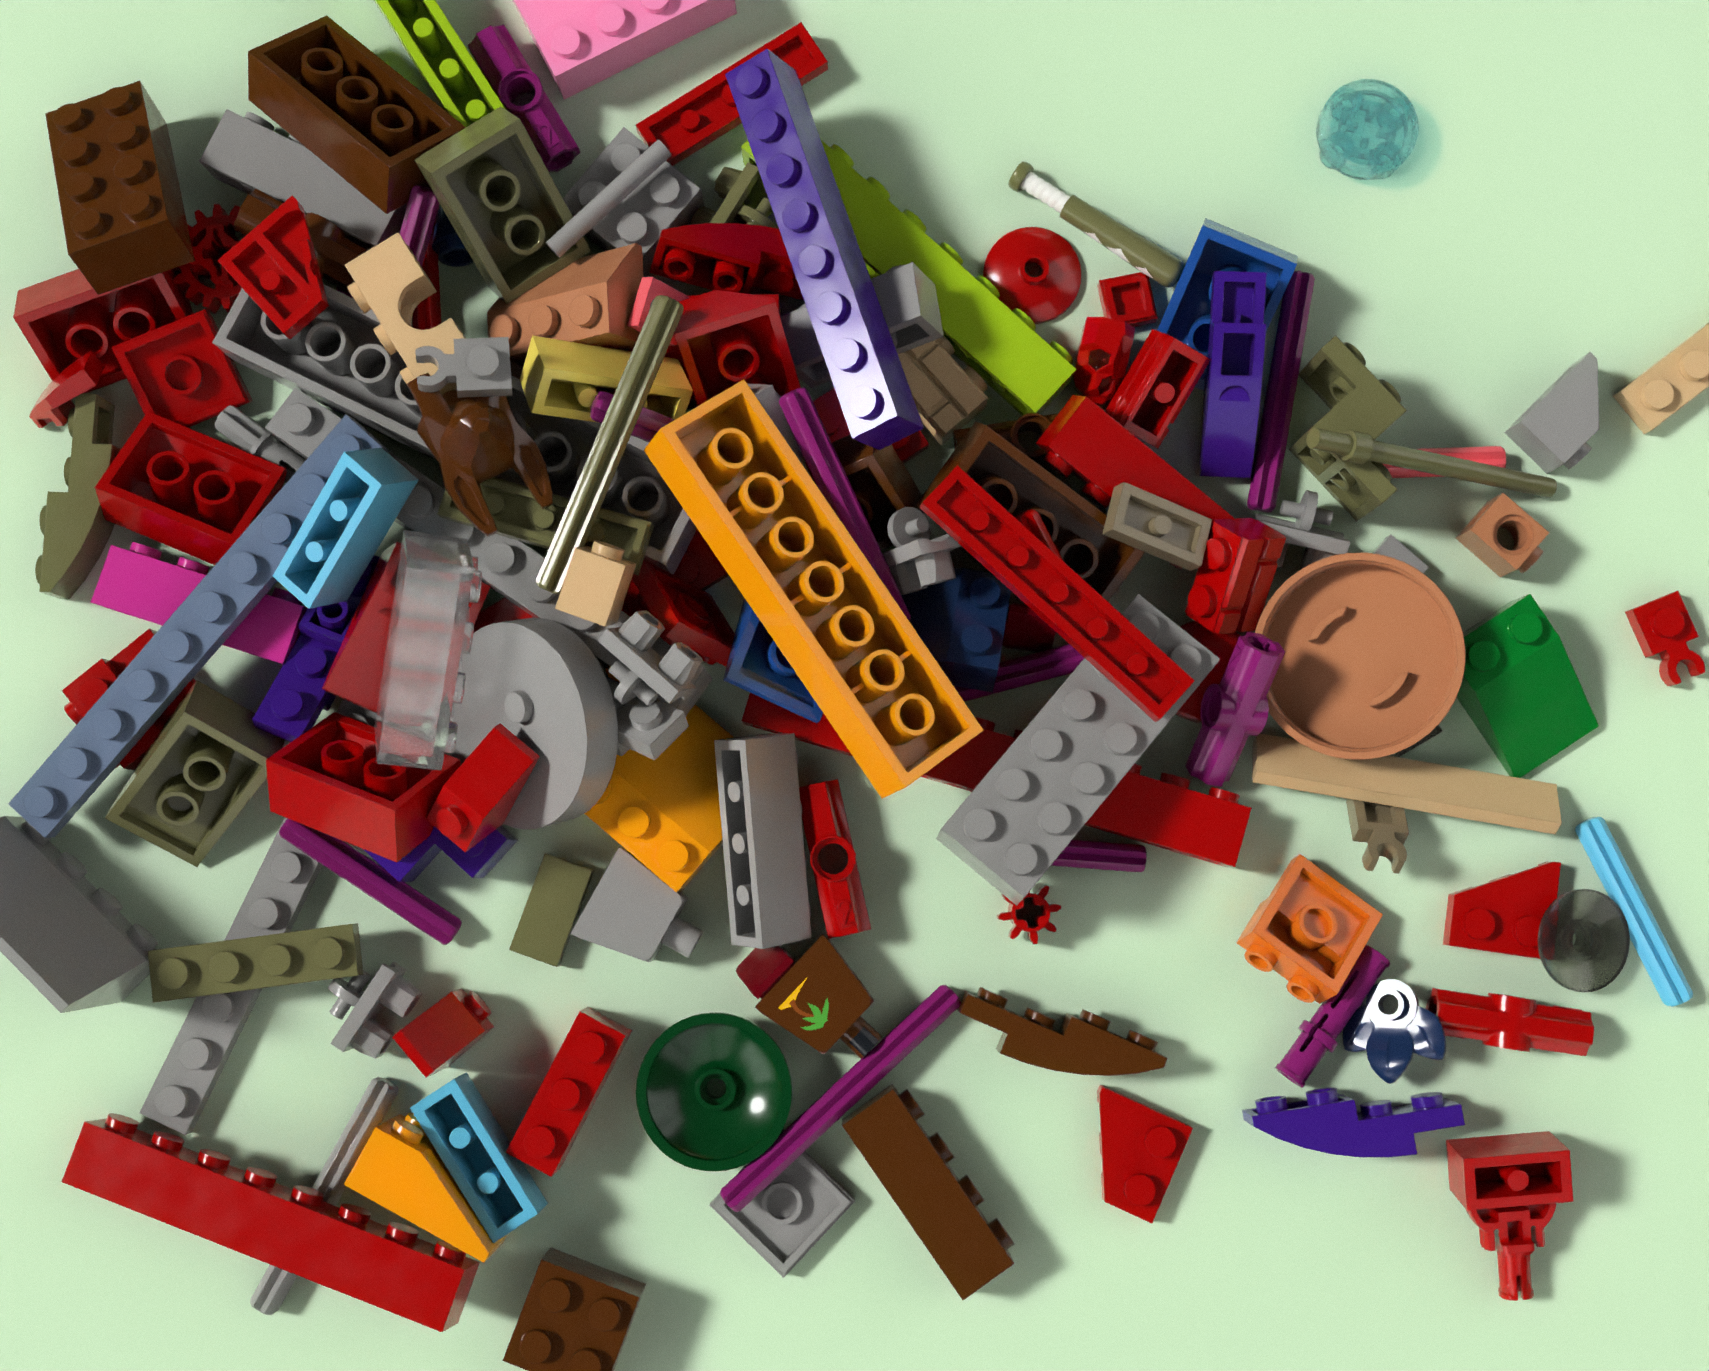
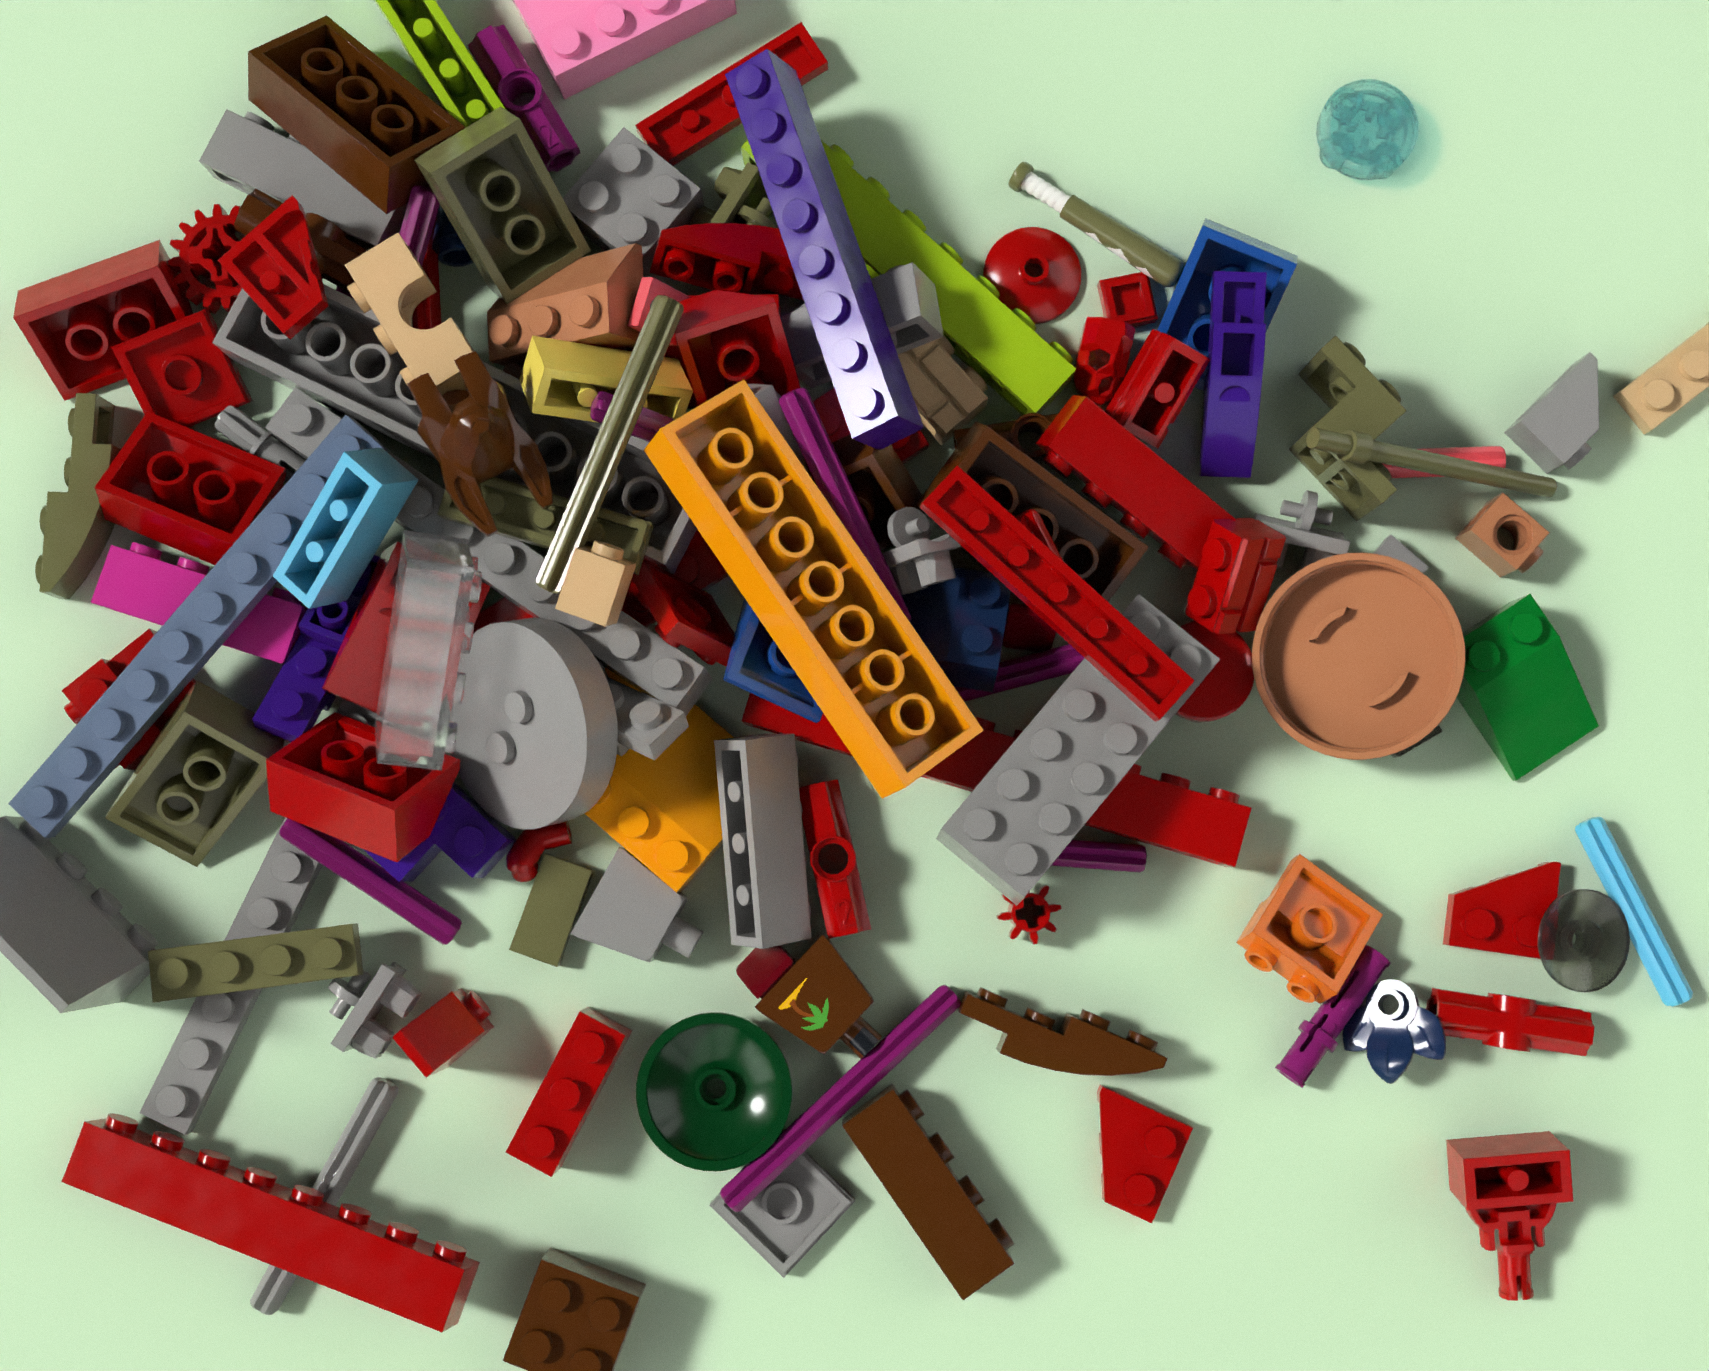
red slope [29,350,105,428] -> none
reddish brown brick [45,81,195,295] -> none
light orange slope [344,1113,508,1263] -> none
medium azure brick [410,1072,548,1243] -> none
light grey plate [415,337,512,398] -> none
red slope [426,723,540,853] -> none
light grey bar [546,140,671,258] -> none
light grey hips [598,611,703,706] -> none
dark tan plate [1102,482,1212,571] -> none
magenta piece [1185,632,1285,787] -> none
dark purple slope [1242,1088,1465,1157] -> none
magenta axle [1247,271,1315,513] -> none
tan tile [1252,734,1562,834] -> none
dark tan plate [1346,799,1409,874] -> none
red plate [1625,591,1705,686] -> none
none -> red arm [506,821,573,882]

